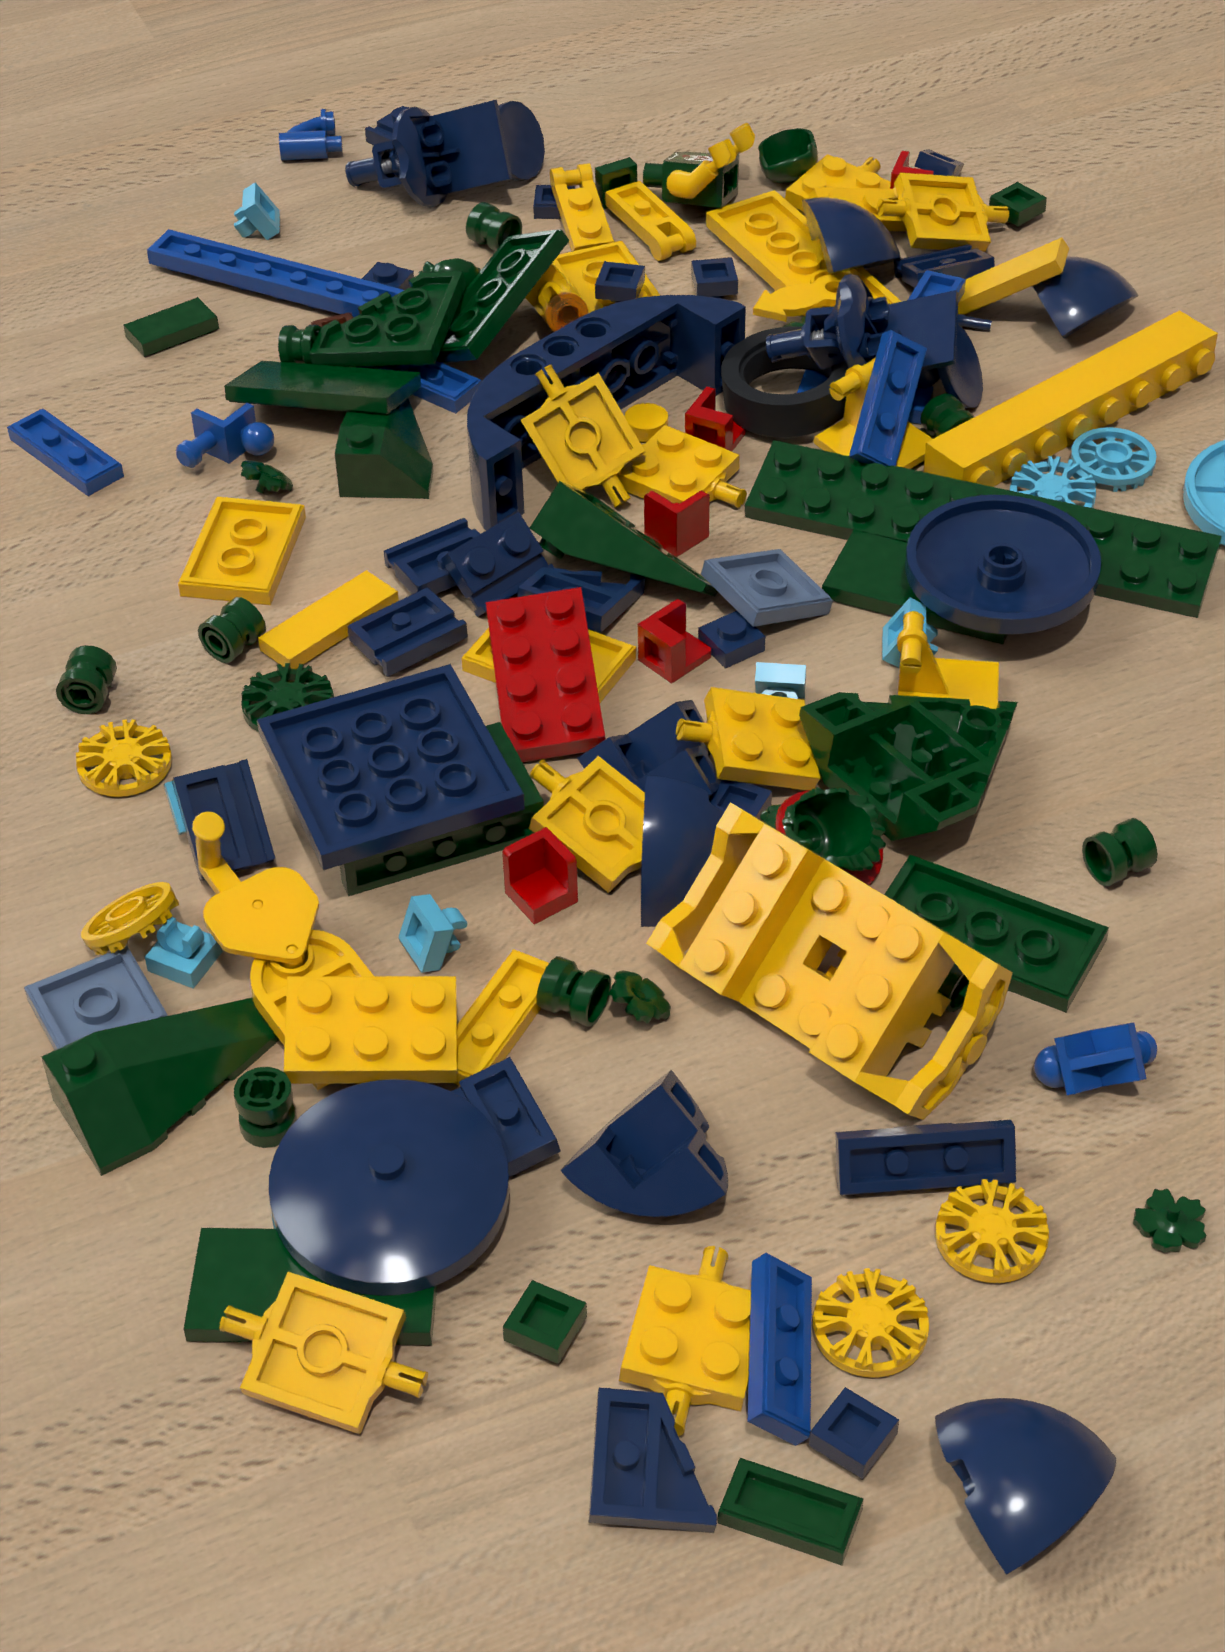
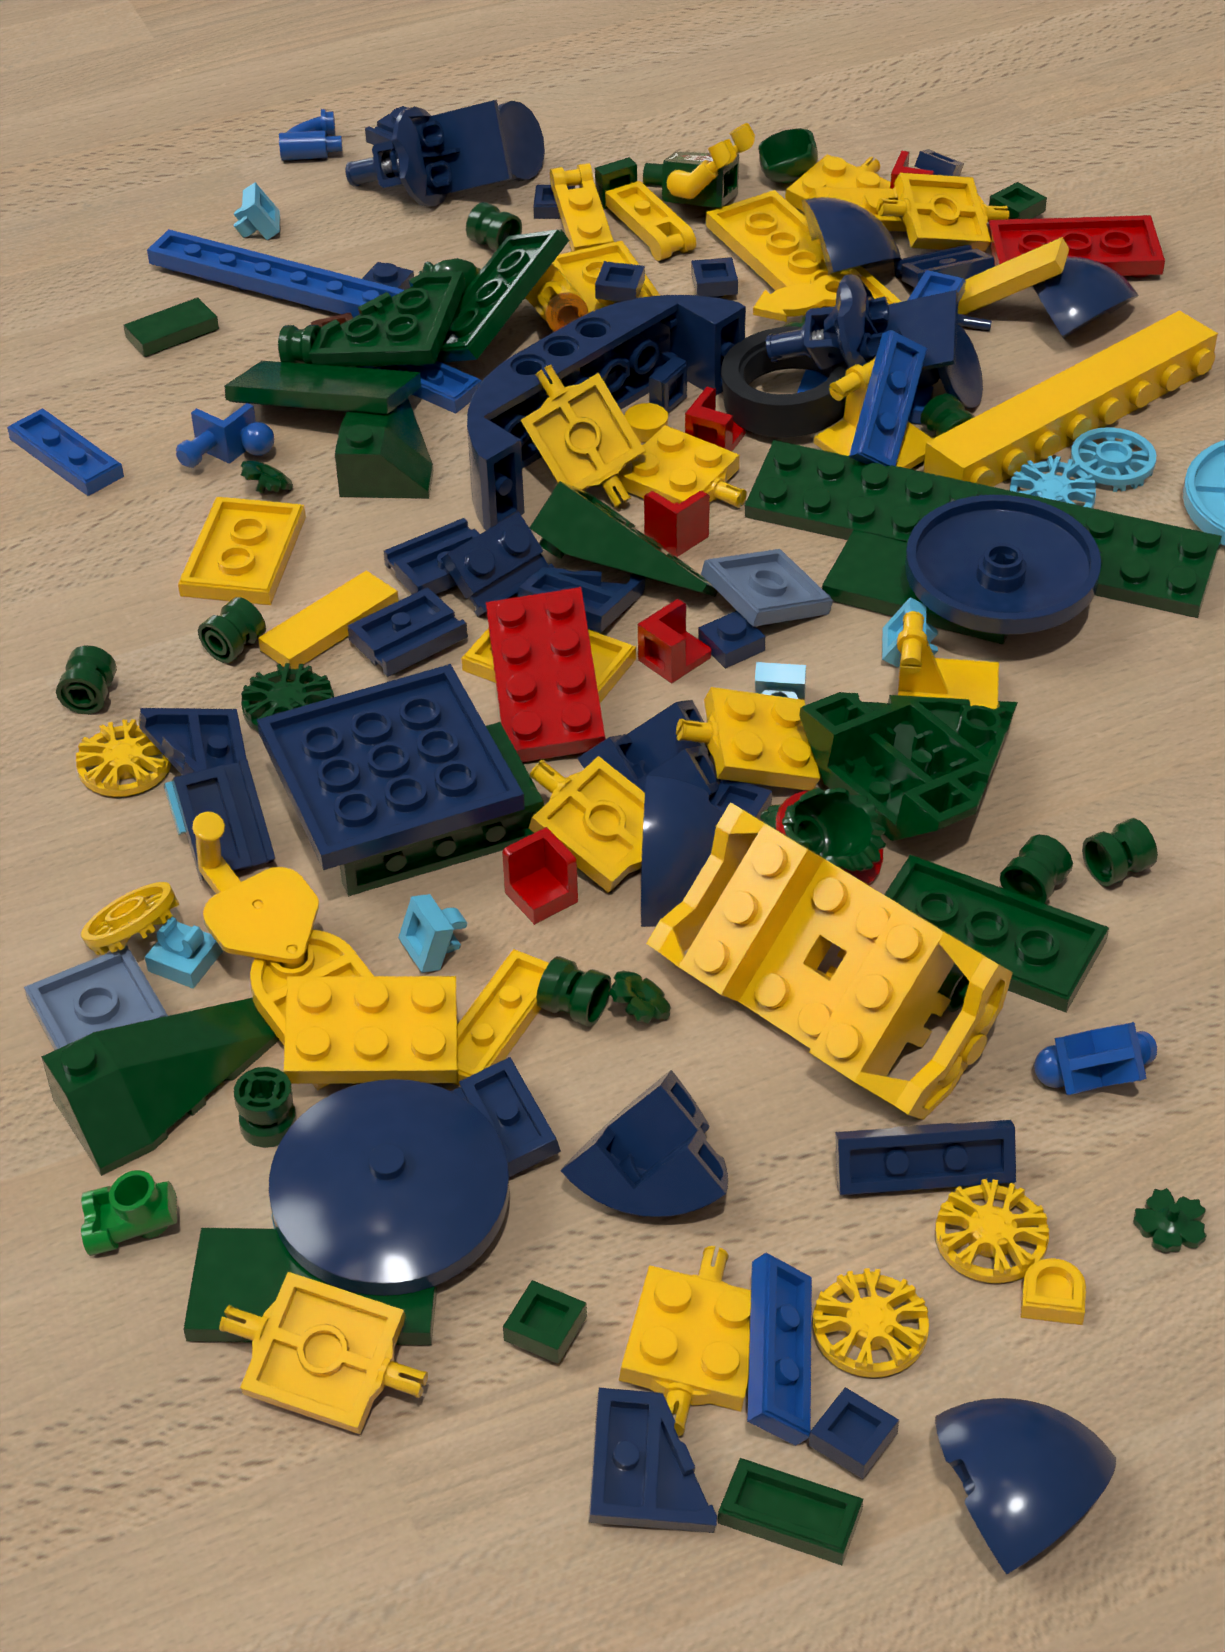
none -> green plate [81,1170,177,1256]
none -> dark blue wing [139,708,246,775]
none -> dark blue tile [649,356,687,413]
none -> red plate [988,215,1165,278]
none -> dark green wheel [1000,834,1073,903]
none -> yellow tile [1021,1258,1086,1325]

